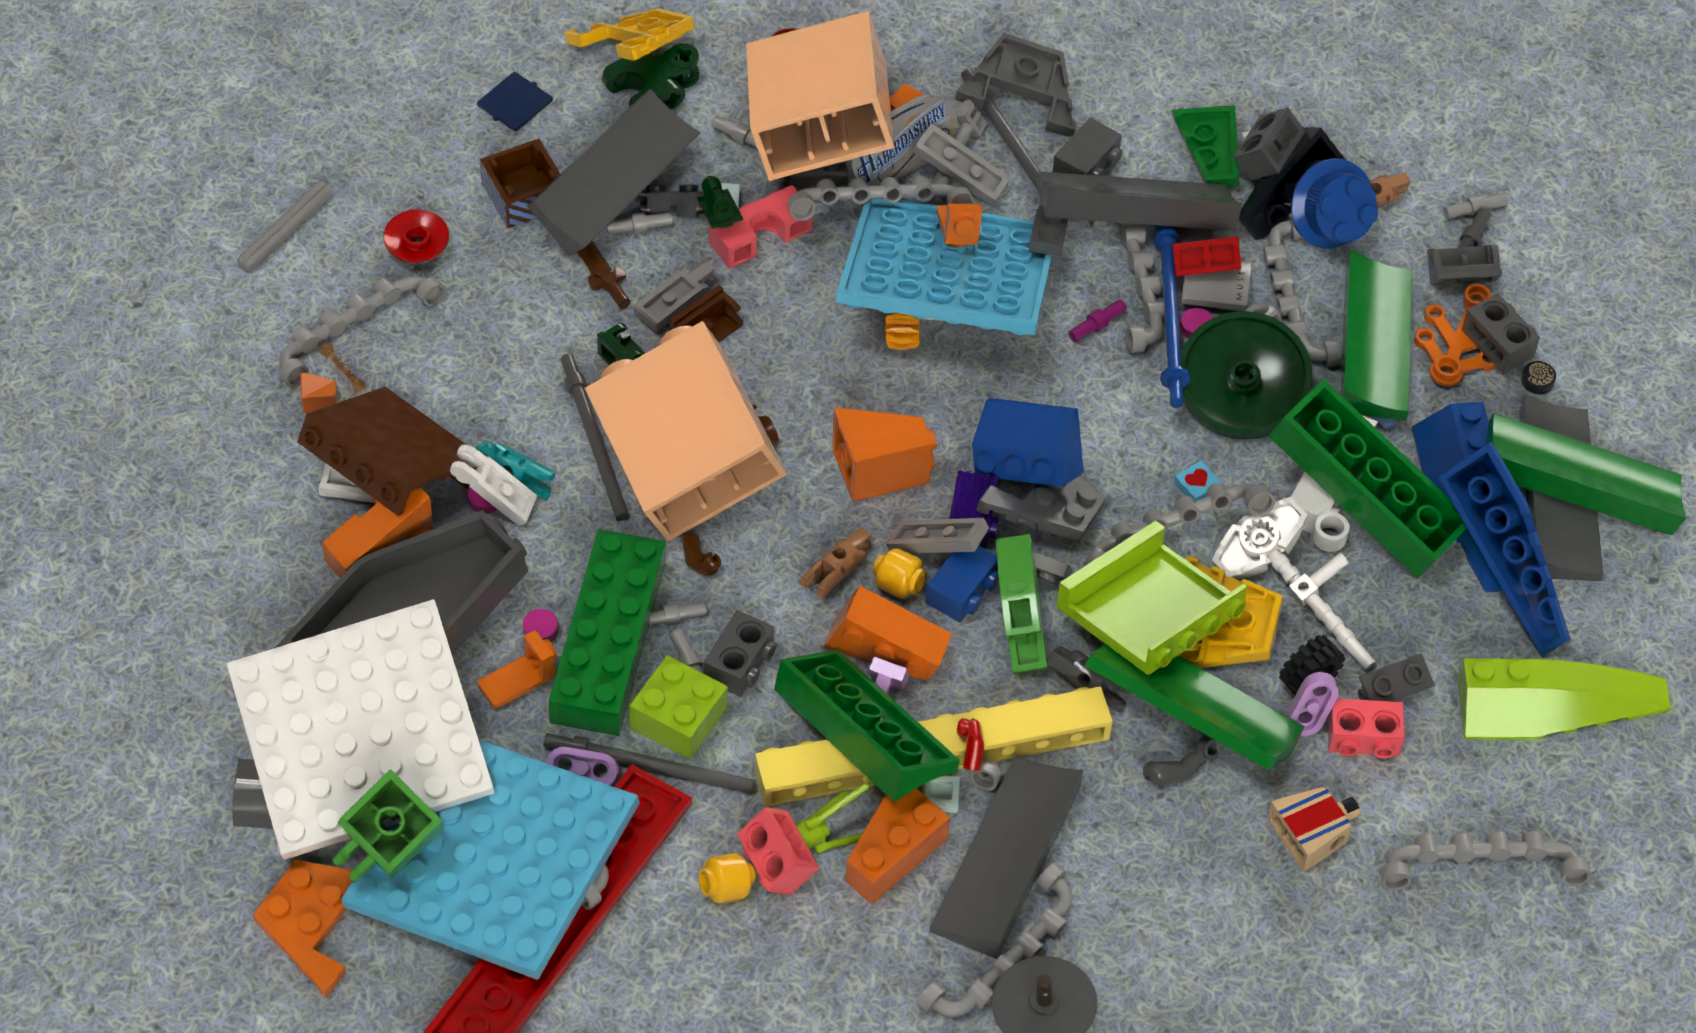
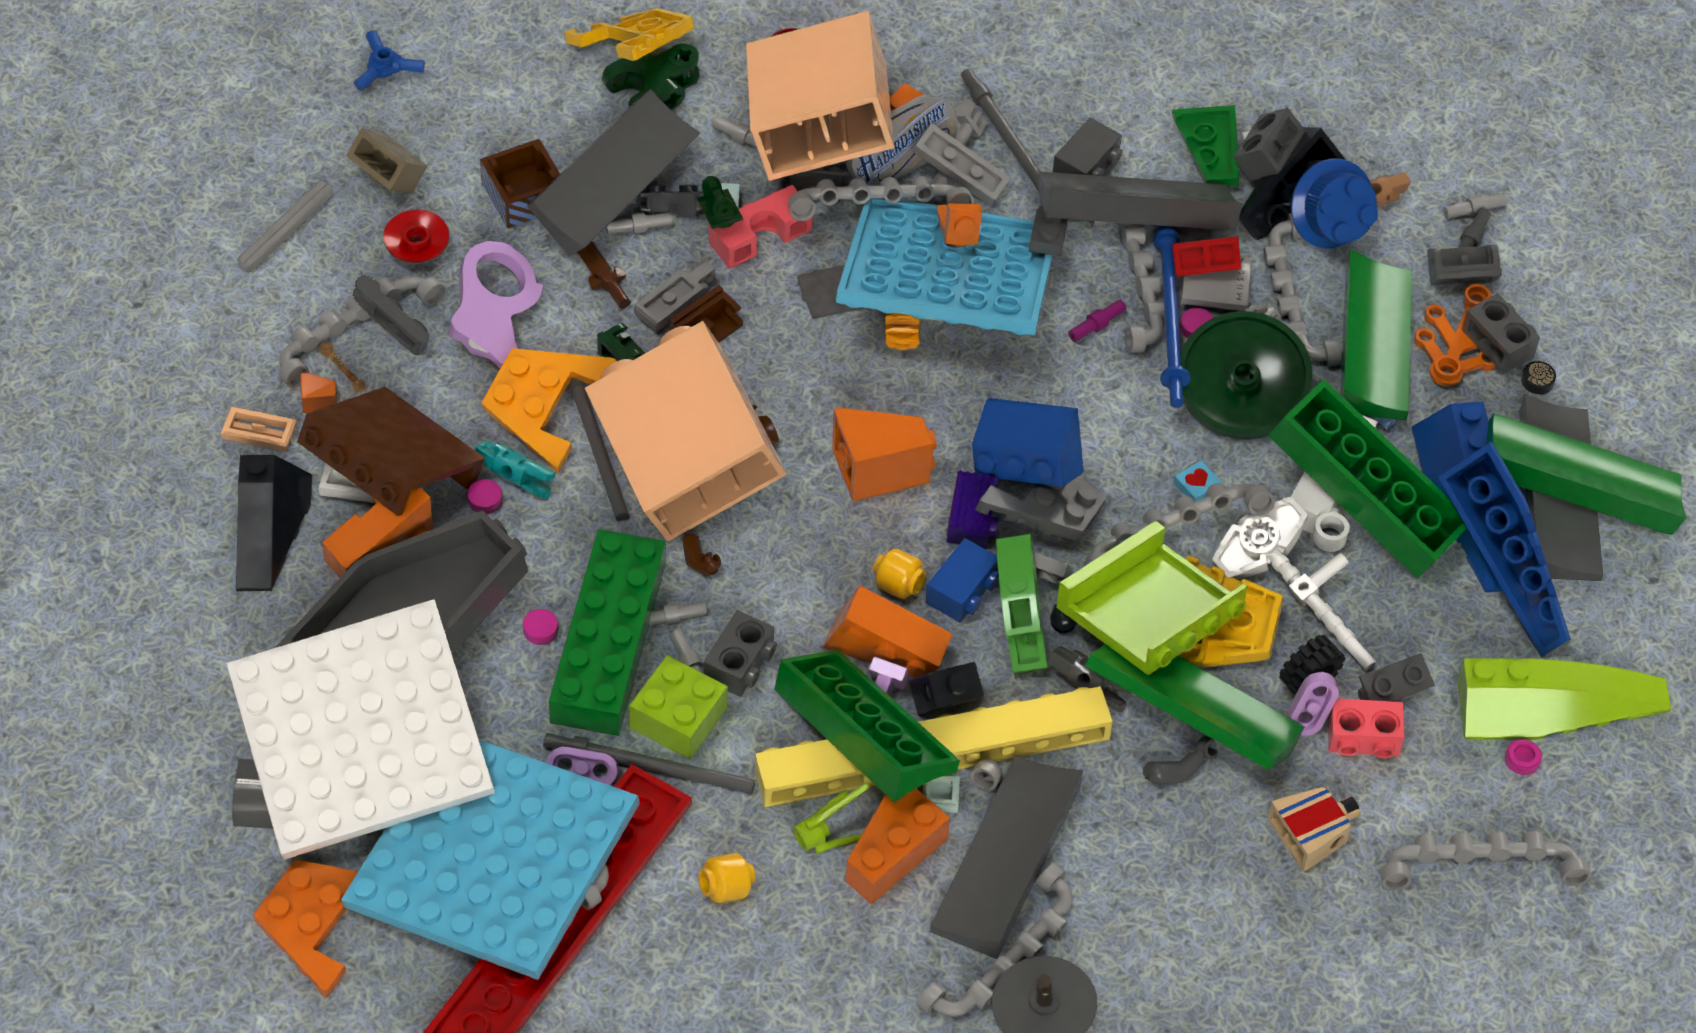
bright green hinge [333,769,445,883] -> none
white hinge [450,444,537,526] -> none
dark blue piece [477,71,553,132] -> none
orange bracket [477,630,557,709] -> none
coral brick [737,807,819,895] -> none
medium nougat hinge [798,528,872,599] -> none
light grey plate [886,518,989,554] -> none
dark grey wing [954,33,1076,137] -> none
red arm [957,718,984,771] -> none
none -> light nougat tile [221,406,297,452]
none -> black wedge [236,455,312,591]
none -> dark tan brick [346,128,427,193]
none -> dark grey hinge [353,275,430,356]
none -> blue piece [354,30,425,91]
none -> lavender animal [448,241,543,369]
none -> light orange wing [481,348,616,473]
none -> flat silver piece [797,265,864,319]
none -> black torso [909,662,984,715]
none -> black hinge [1050,604,1077,633]
none -> dark pink tile [1505,739,1542,775]

